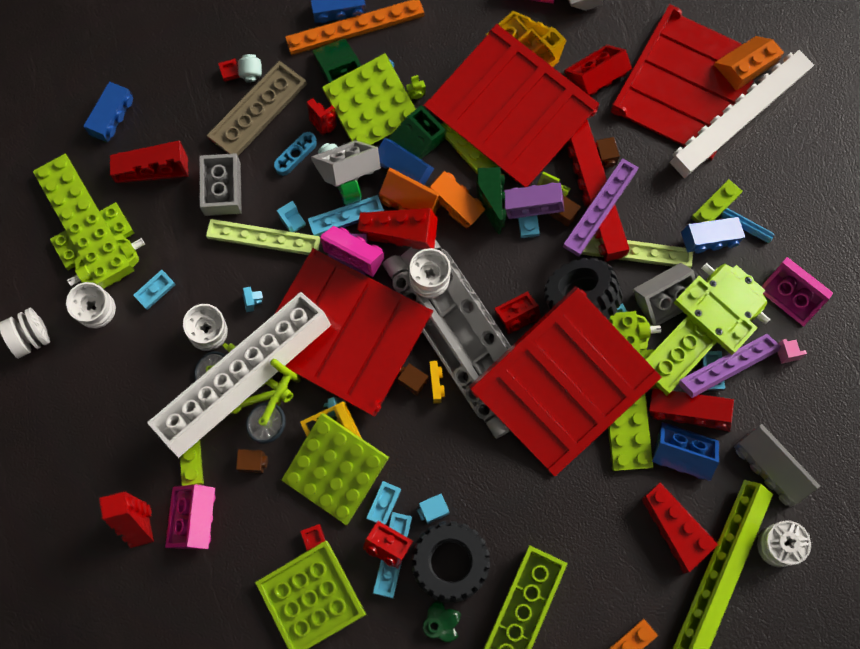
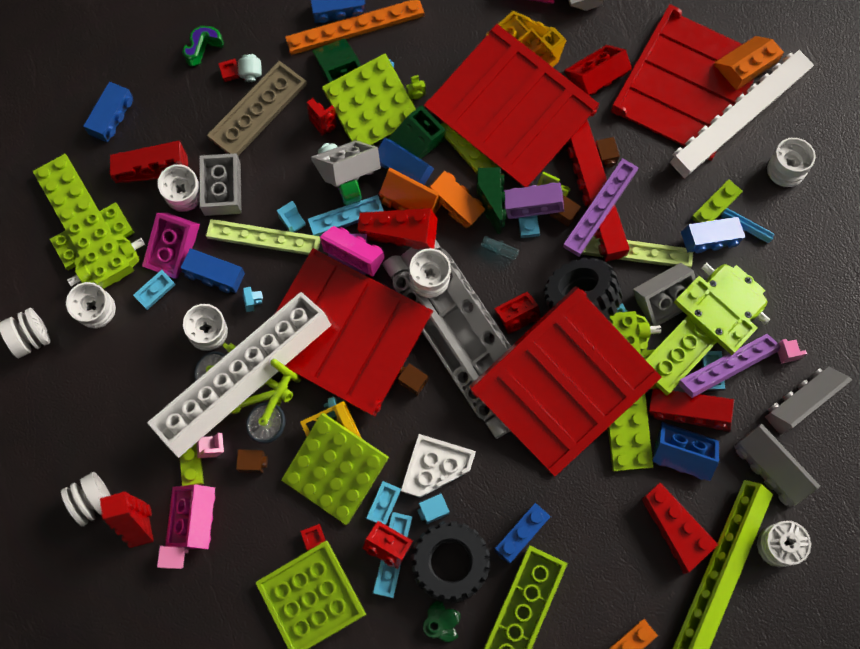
dark azure beam [274,132,317,175] -> none
yellow plate [430,361,445,404] -> none
dark pink slope [761,257,833,326] -> none
none -> white wheel [61,472,110,526]
none -> dark pink slope [142,212,200,279]
none -> bright pink panel [157,546,189,569]
none -> white wheel [158,165,200,212]
none -> blue brick [181,248,245,293]
none -> green animal [182,26,224,66]
none -> bright pink panel [196,433,224,458]
none -> white plate [401,434,476,498]
none -> clear light blue axle [481,236,519,260]
none -> blue brick [494,503,551,564]
none -> light grey slope [765,366,852,435]
none -> white wheel [767,138,816,187]

